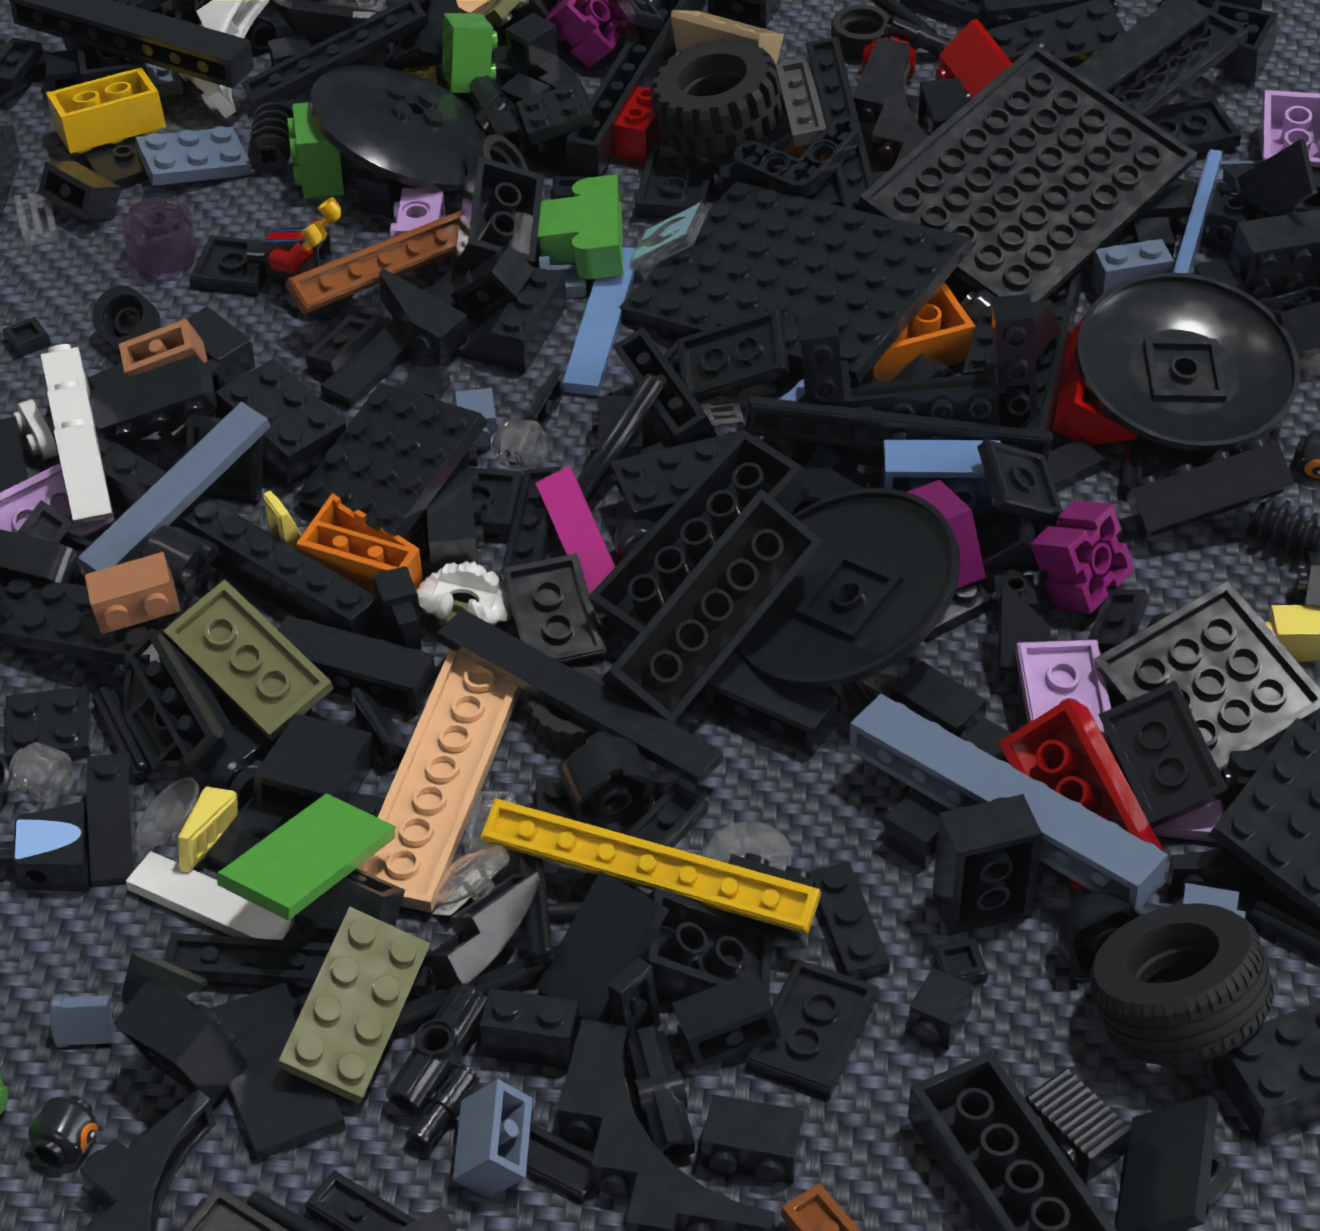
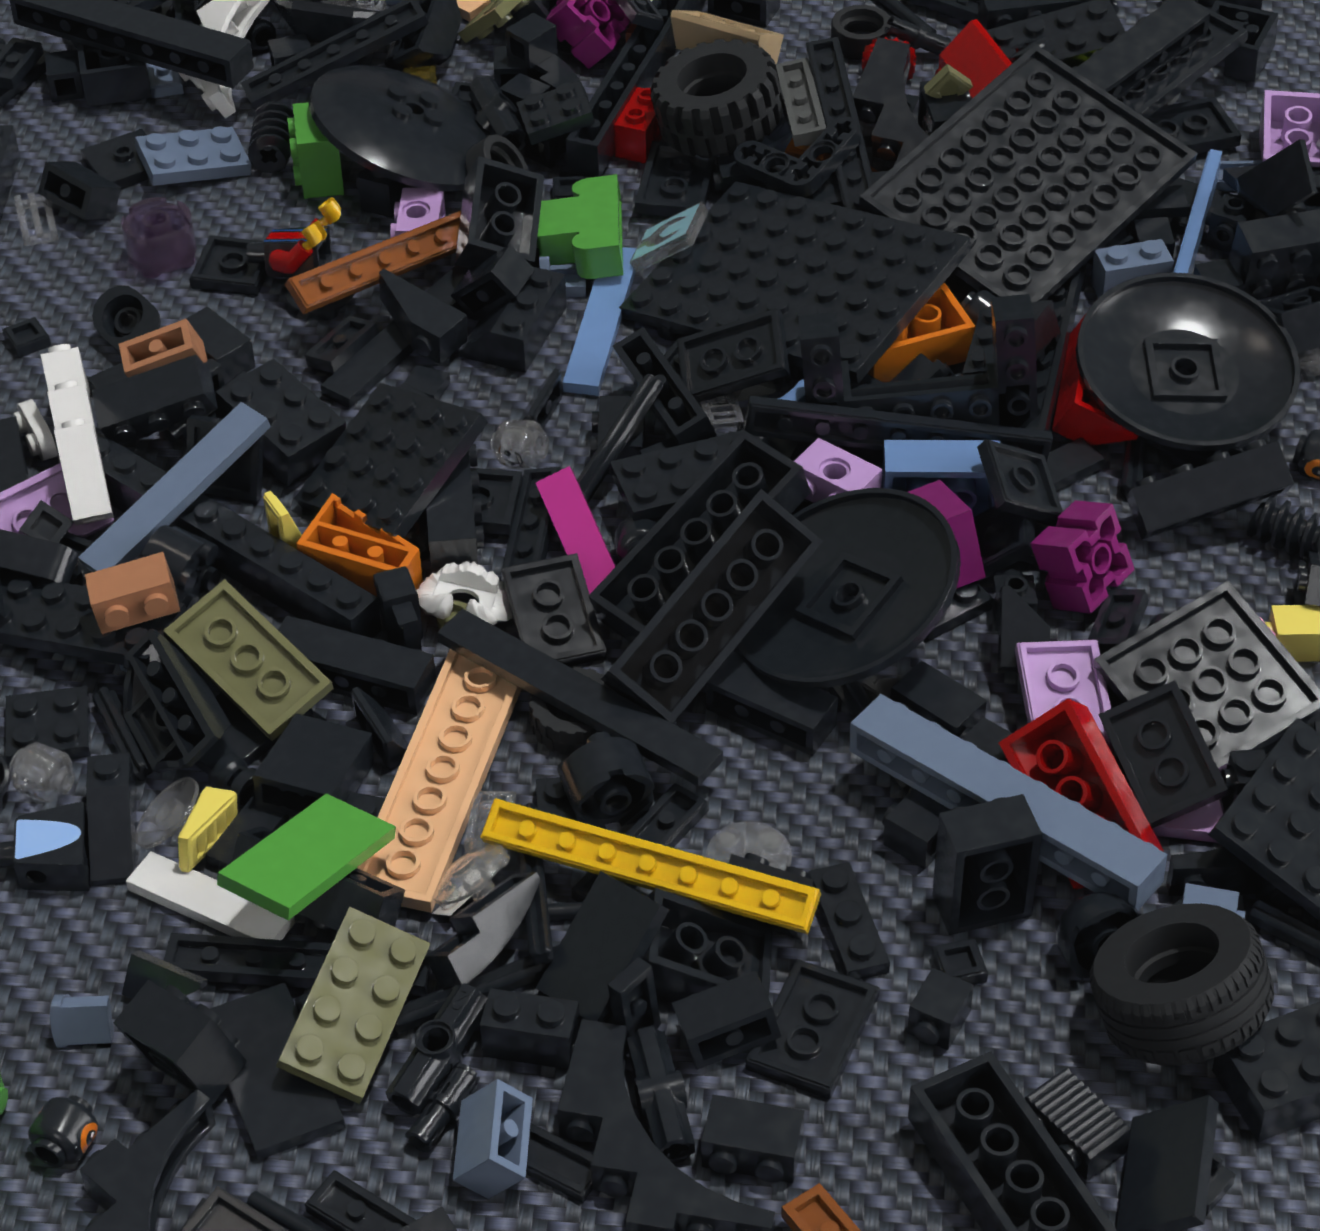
yellow brick [46,67,166,154] -> none
bright green brick [441,13,498,93] -> none
sand blue brick [455,388,498,447] -> none
none -> lavender brick [794,438,882,503]
none -> olive tile [924,64,973,98]

